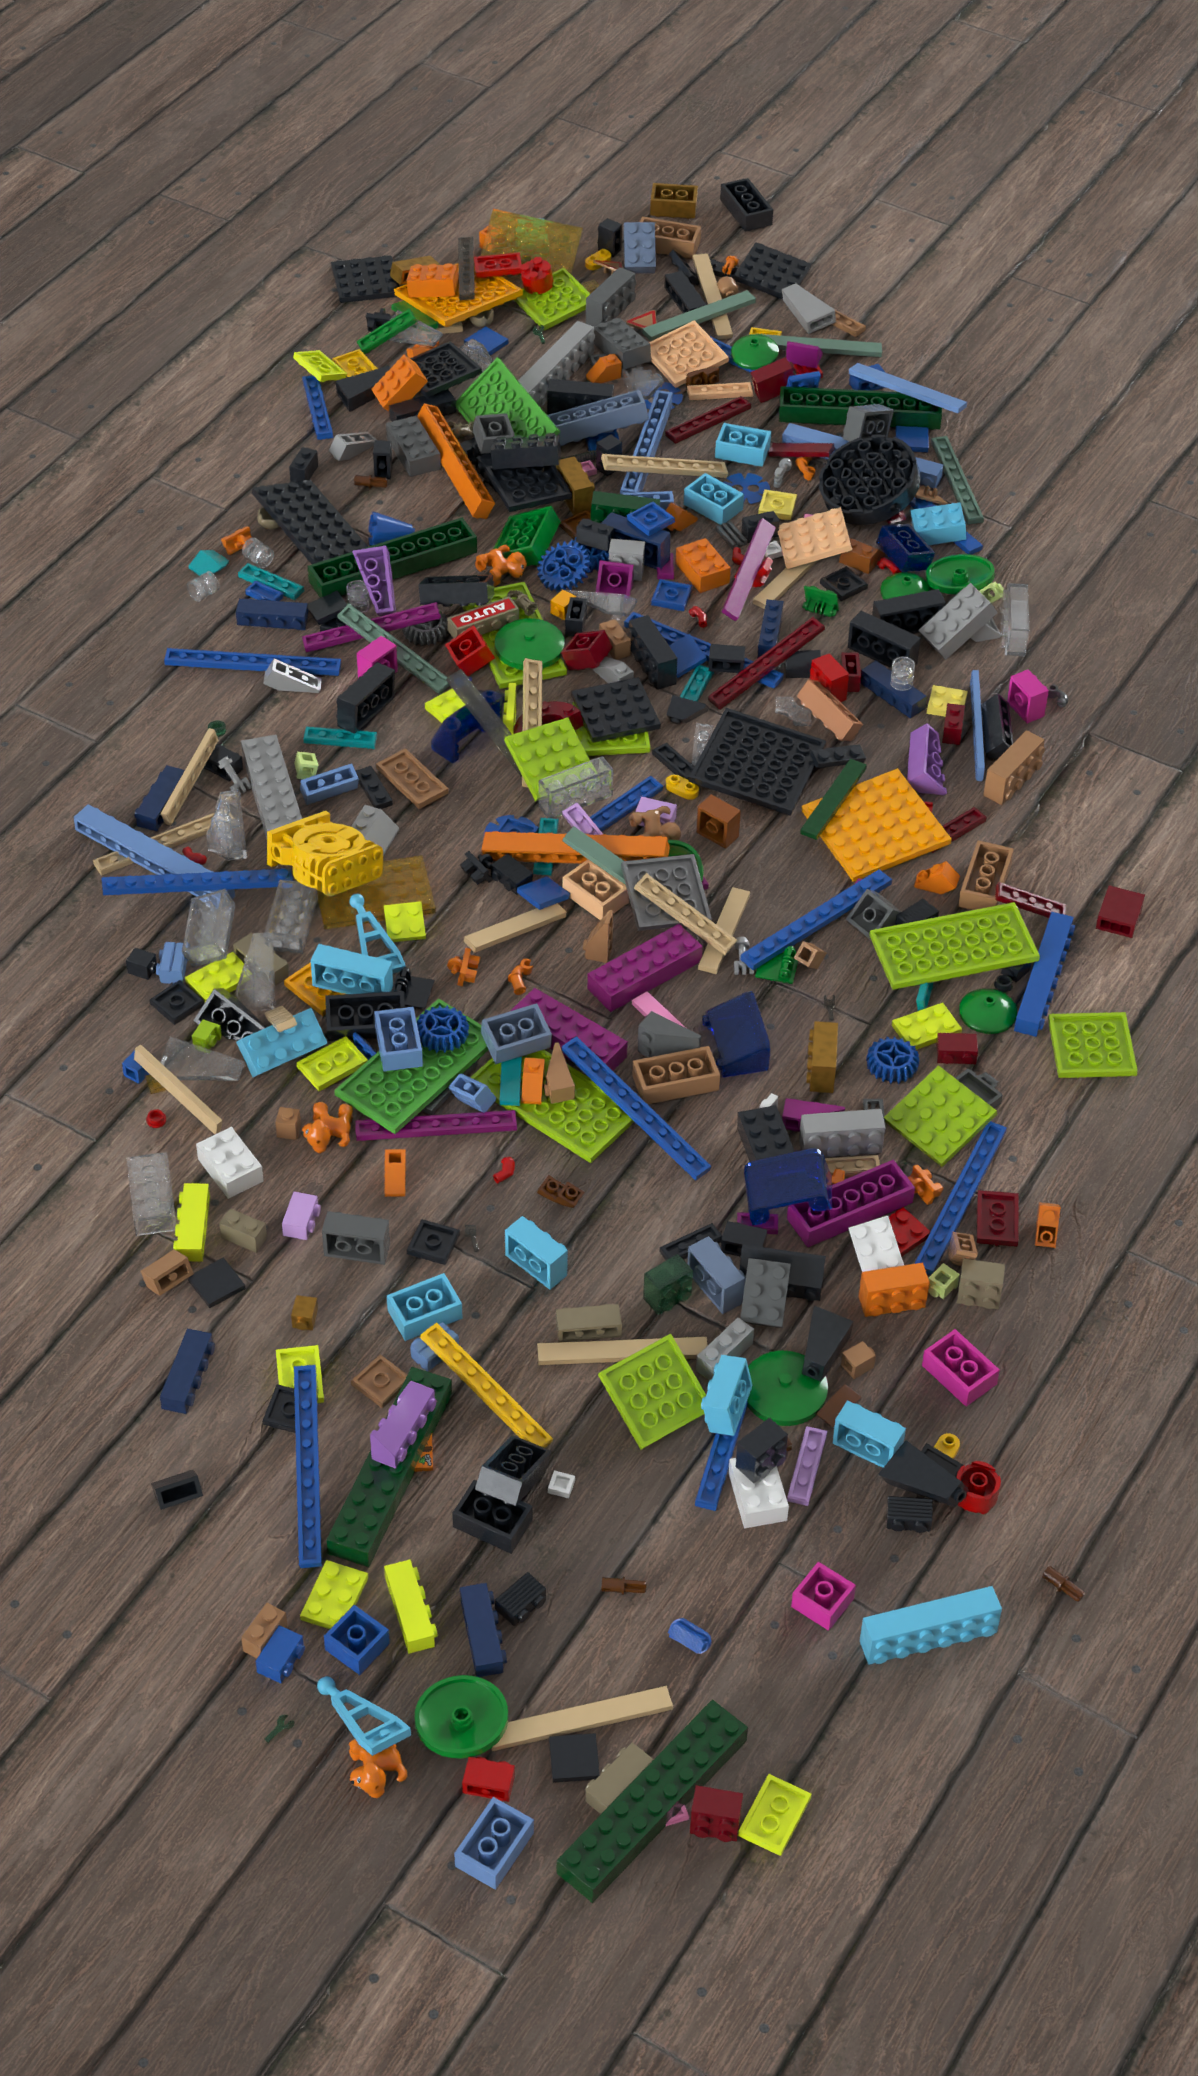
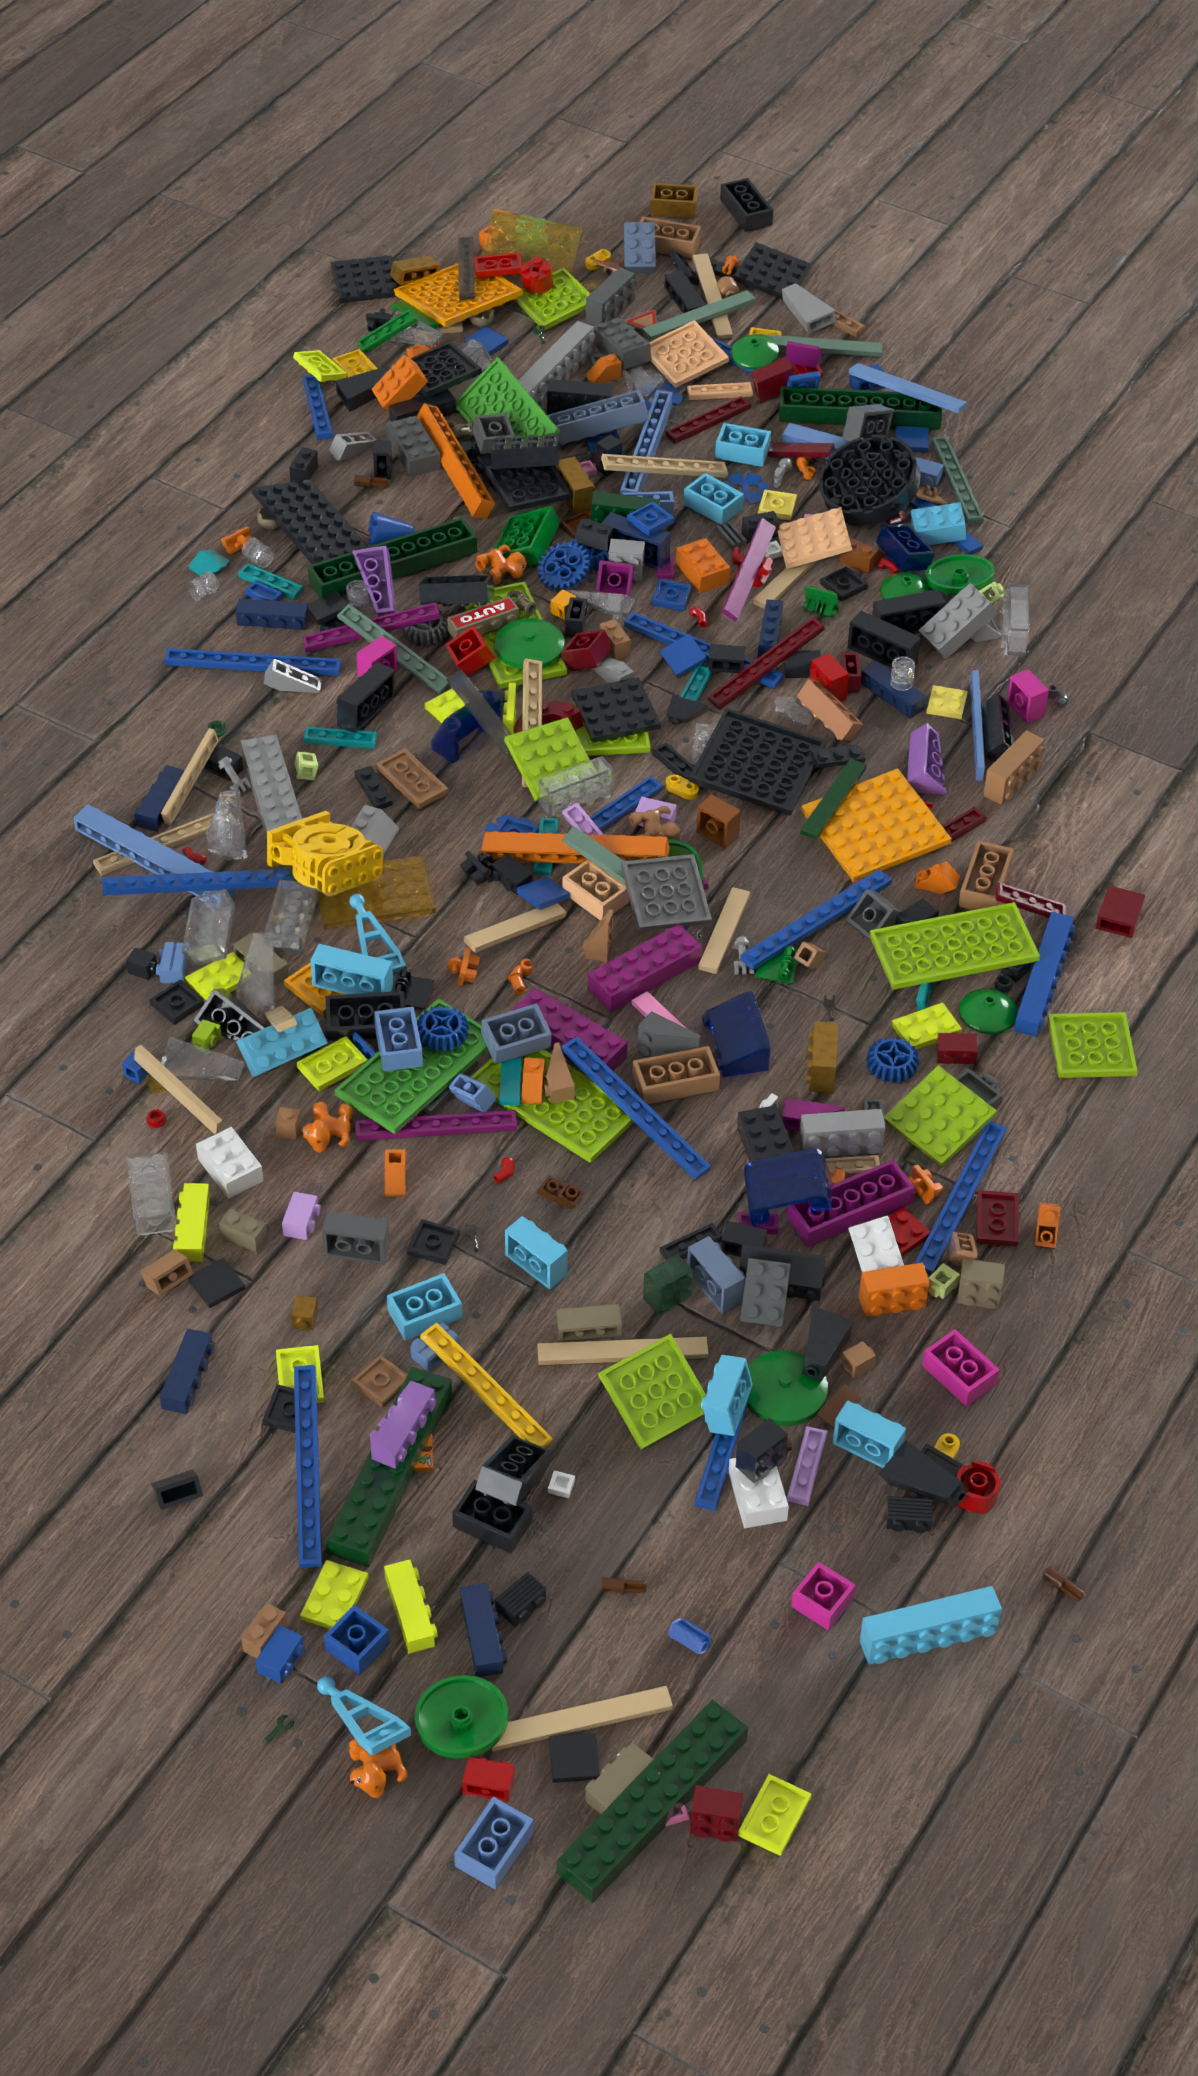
medium blue brick [300,763,359,805] -> none
neon yellow plate [384,902,426,942] -> none
orange brick [406,263,459,298] -> none
black brick [597,218,622,257] -> none
black brick [627,615,678,690] -> none
tan tile [634,873,737,955] -> none
orange slope [666,502,698,531] -> none
reddish brown slope [686,367,719,387] -> none
light grey brick [696,1318,754,1380] -> none
dark red brick [942,703,965,745] -> none

